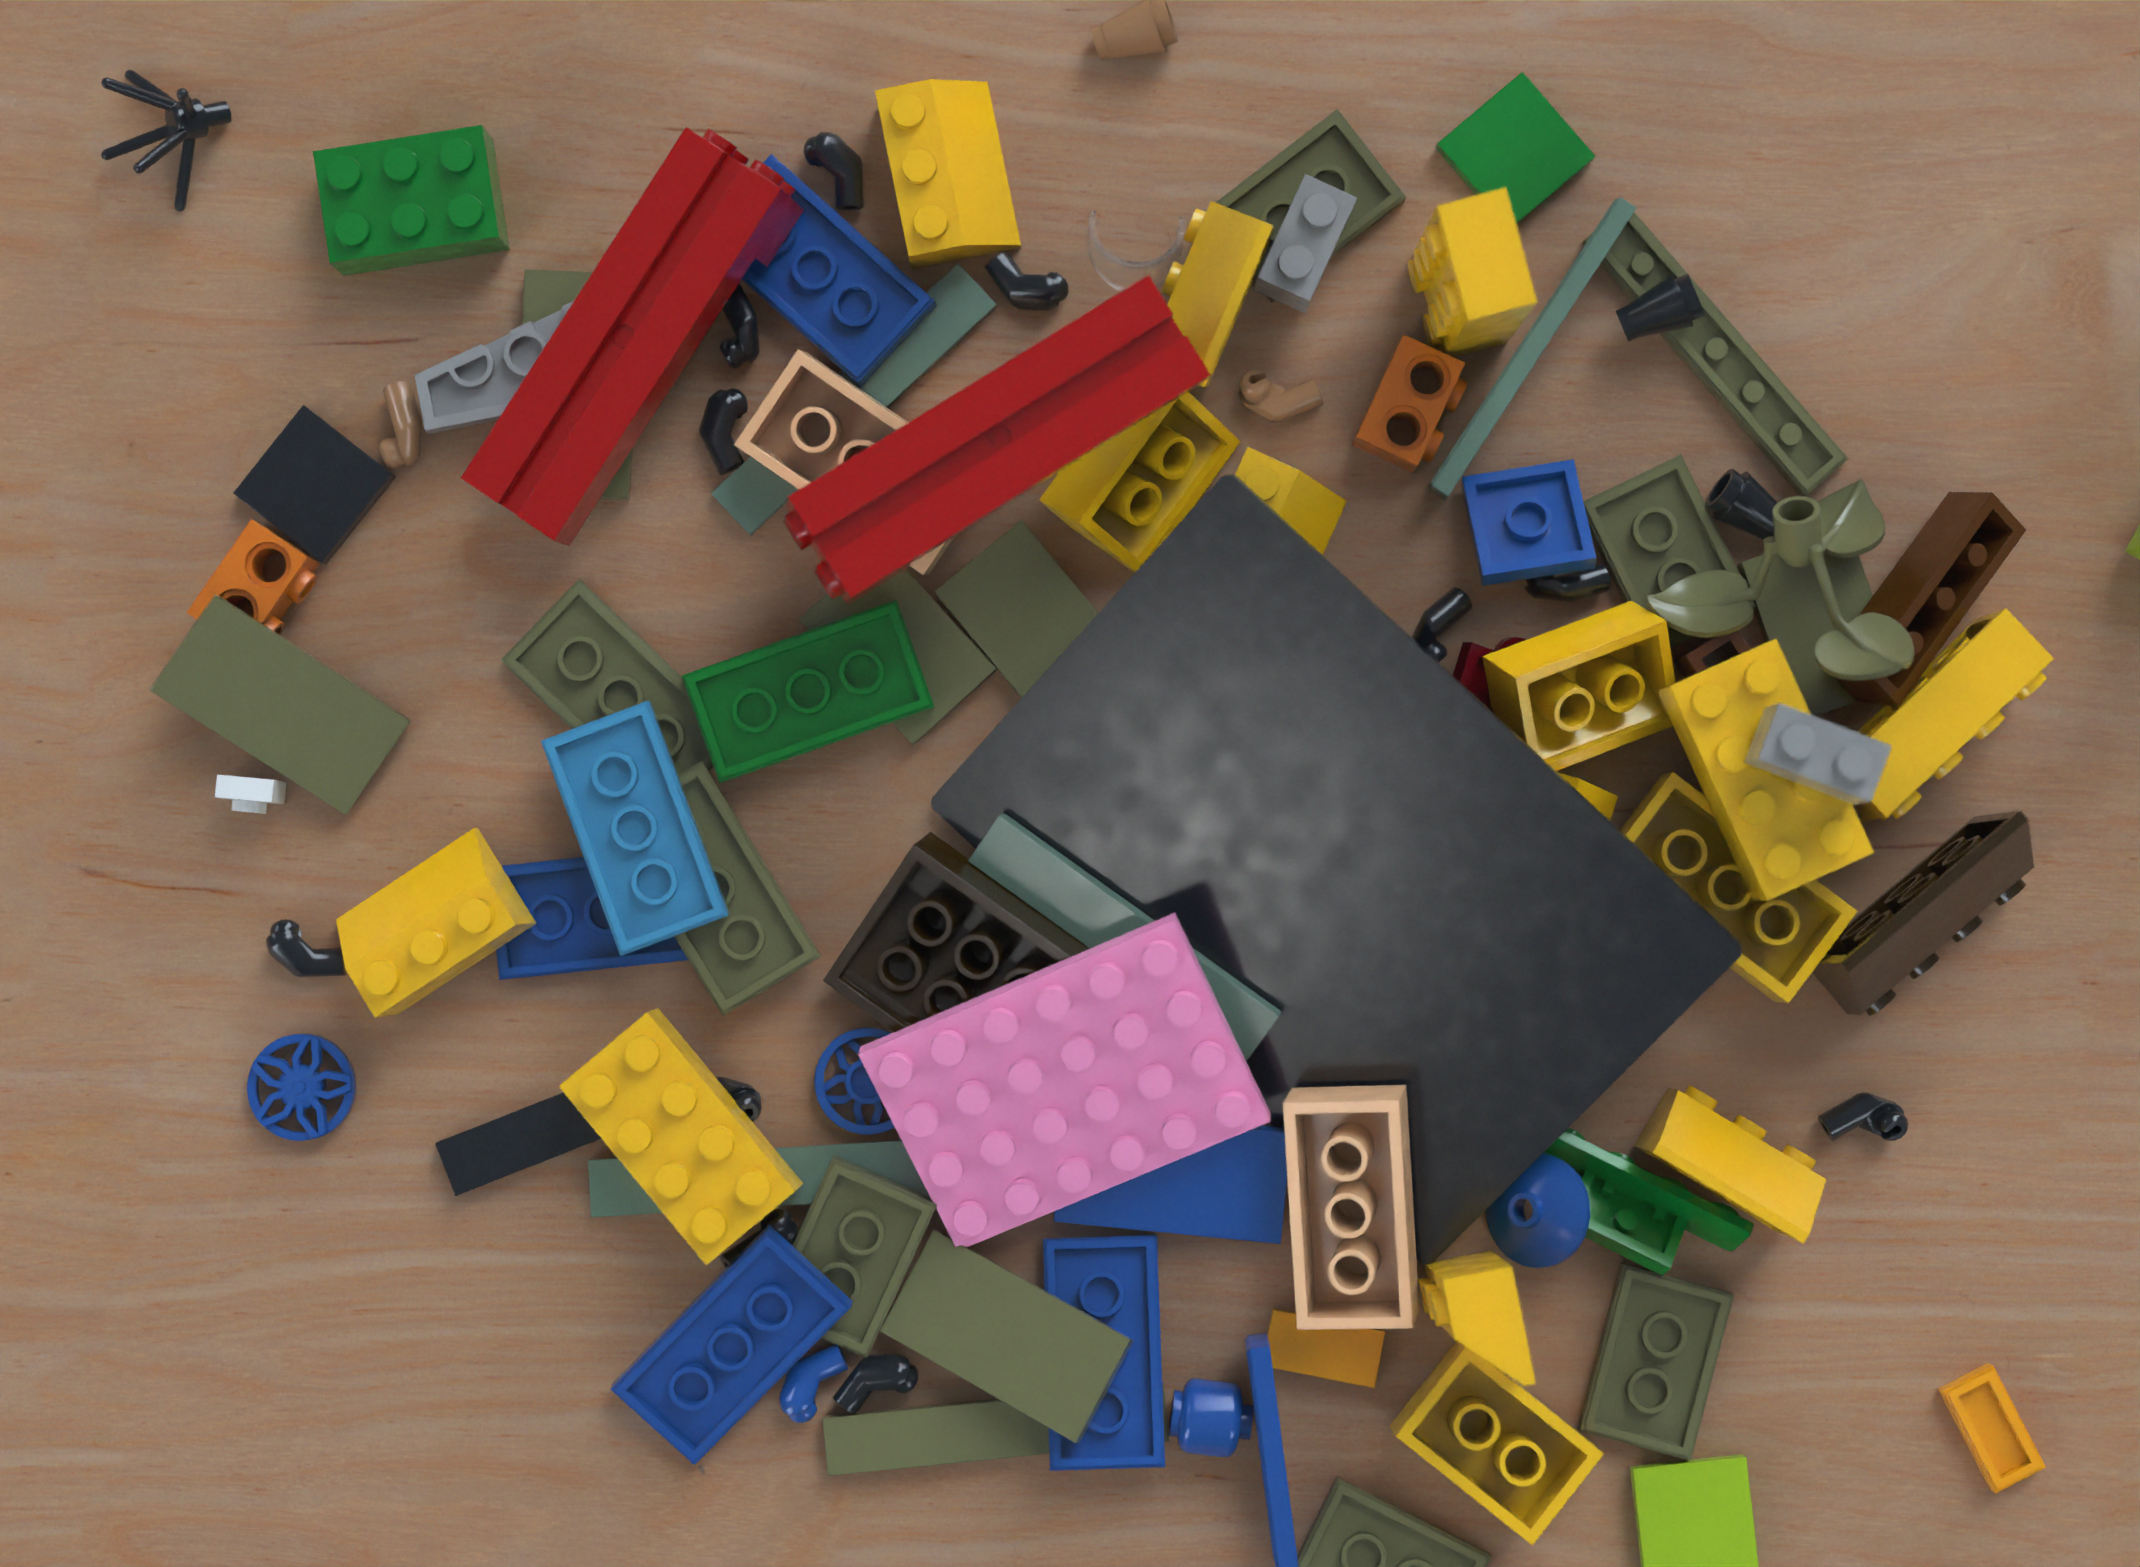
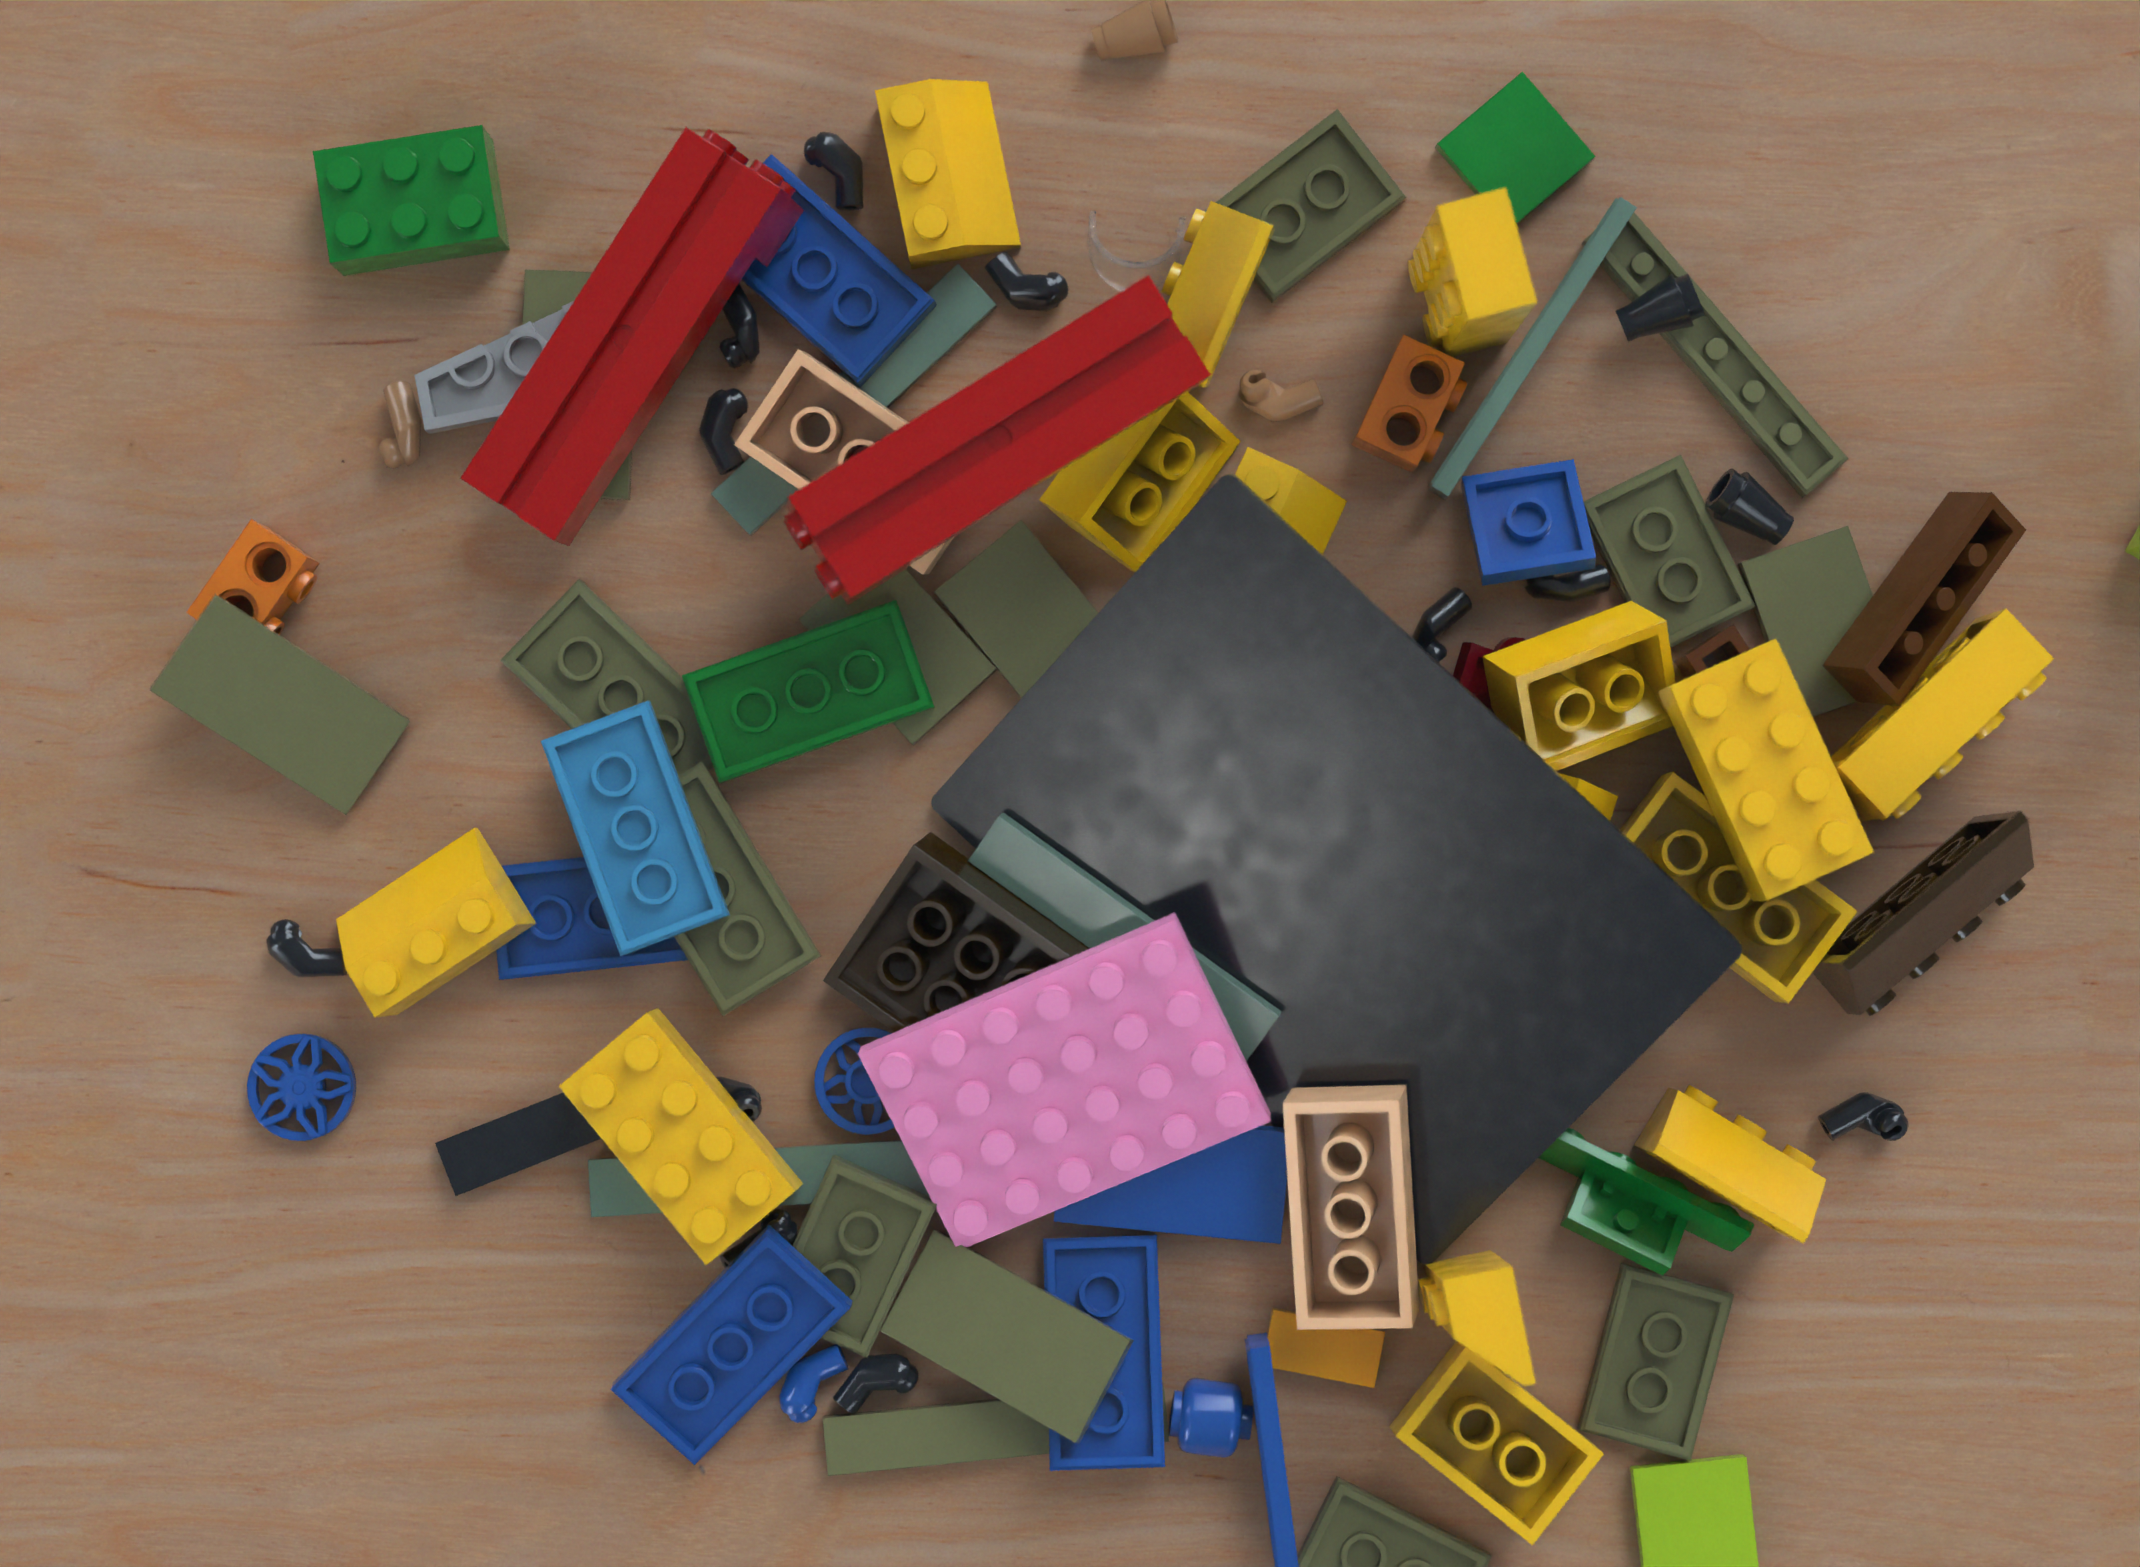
black plant [101,70,232,211] -> none
white plate [215,774,287,814] -> none
black tile [233,405,396,565] -> none
light grey brick [1254,174,1357,313] -> none
blue dish [1485,1153,1590,1268] -> none
olive plant [1647,479,1914,680] -> none
light grey brick [1744,703,1892,805] -> none
light orange tile [1938,1363,2046,1494] -> none

